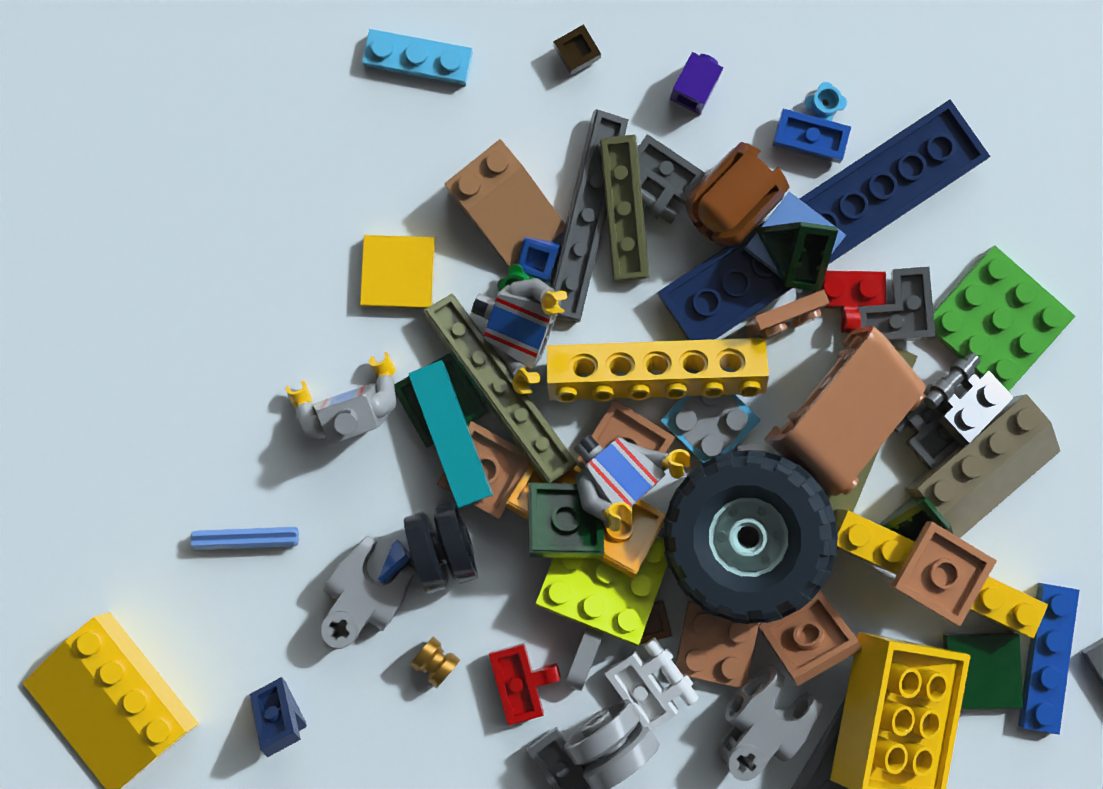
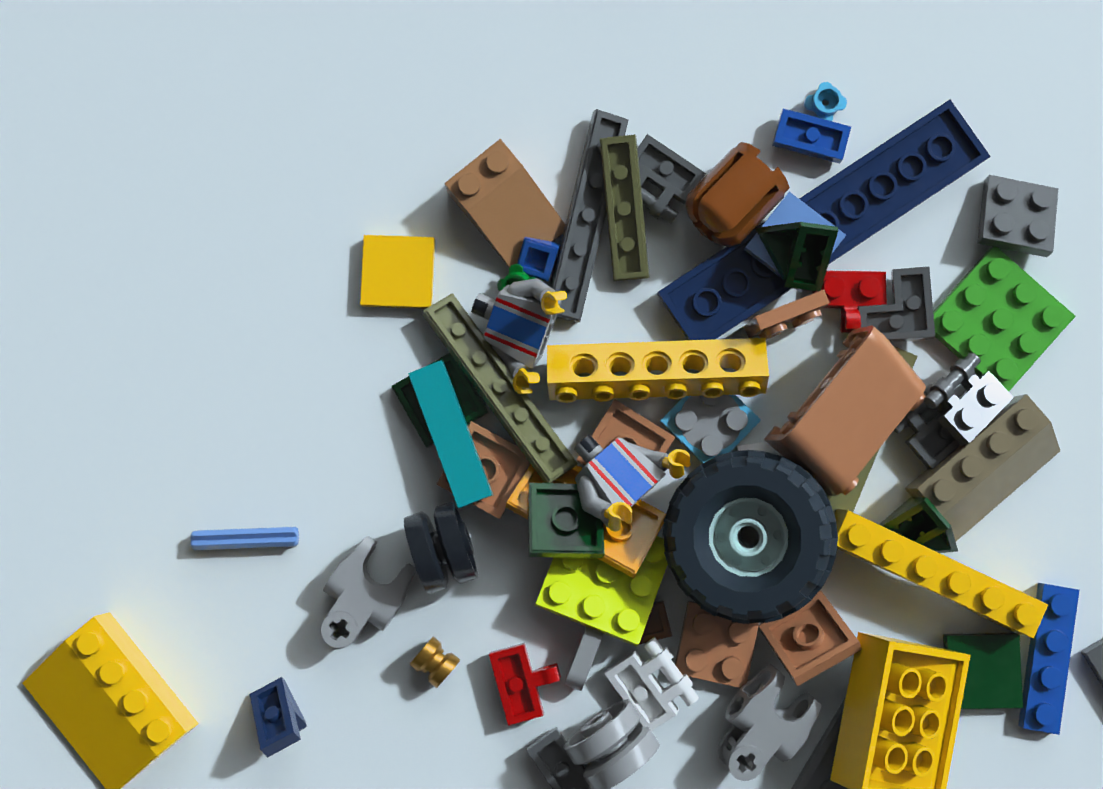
light grey torso [286,352,396,445] -> none
medium azure plate [362,29,473,86] -> none
blue slope [378,539,412,583] -> none
dark brown plate [553,24,601,75] -> none
dark purple brick [670,52,724,115] -> none
nougat plate [890,521,997,626] -> none
none -> plate [977,175,1059,257]

